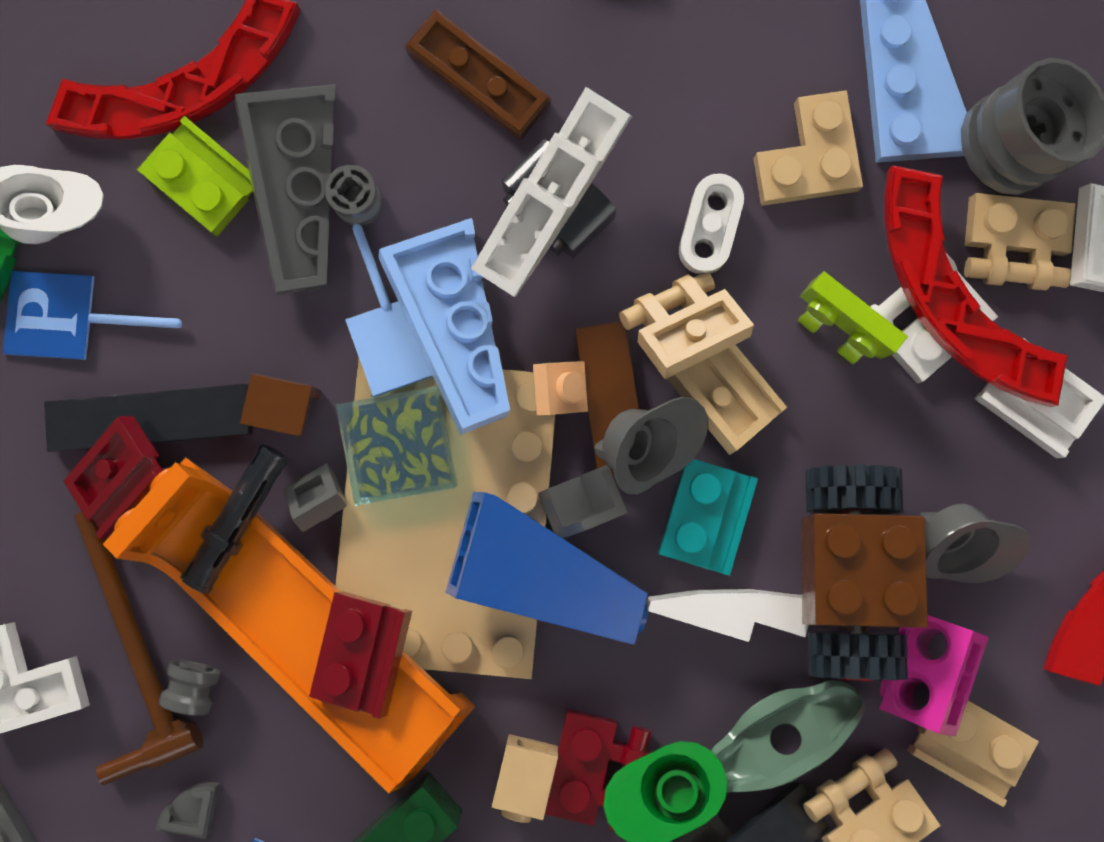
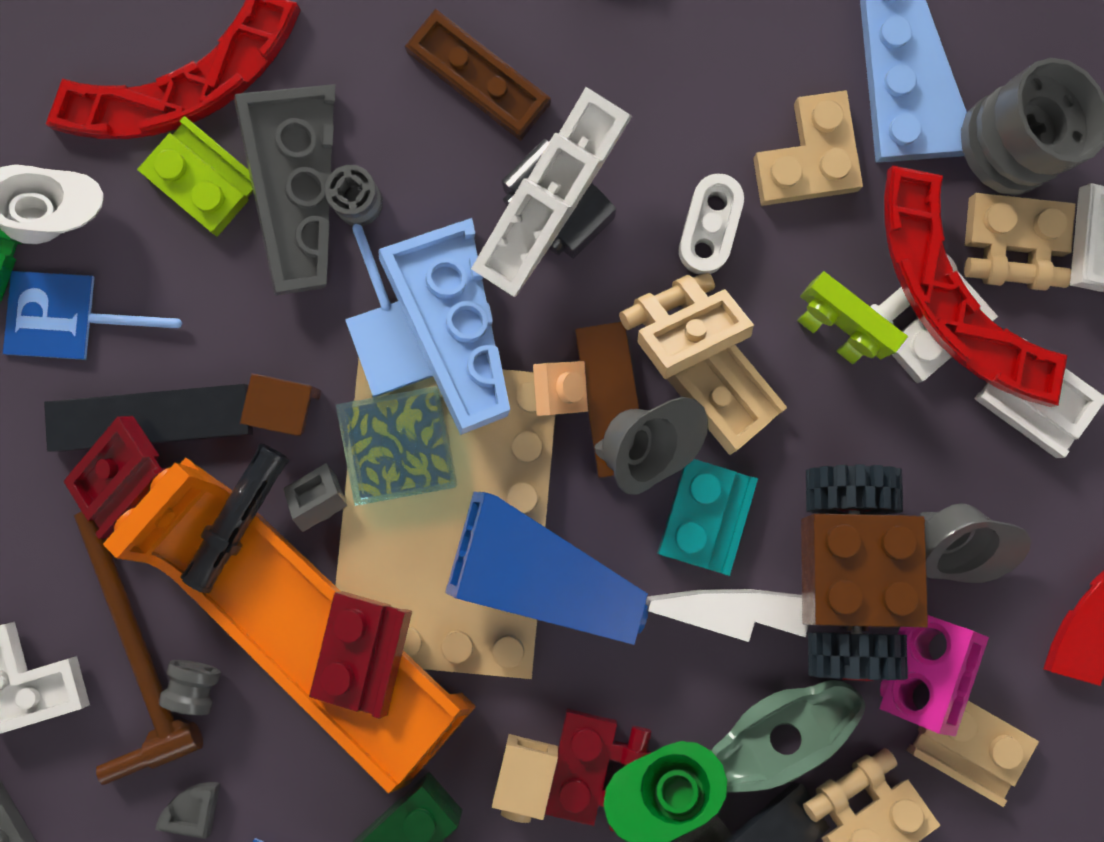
dark grey panel [538,465,628,538] -> none

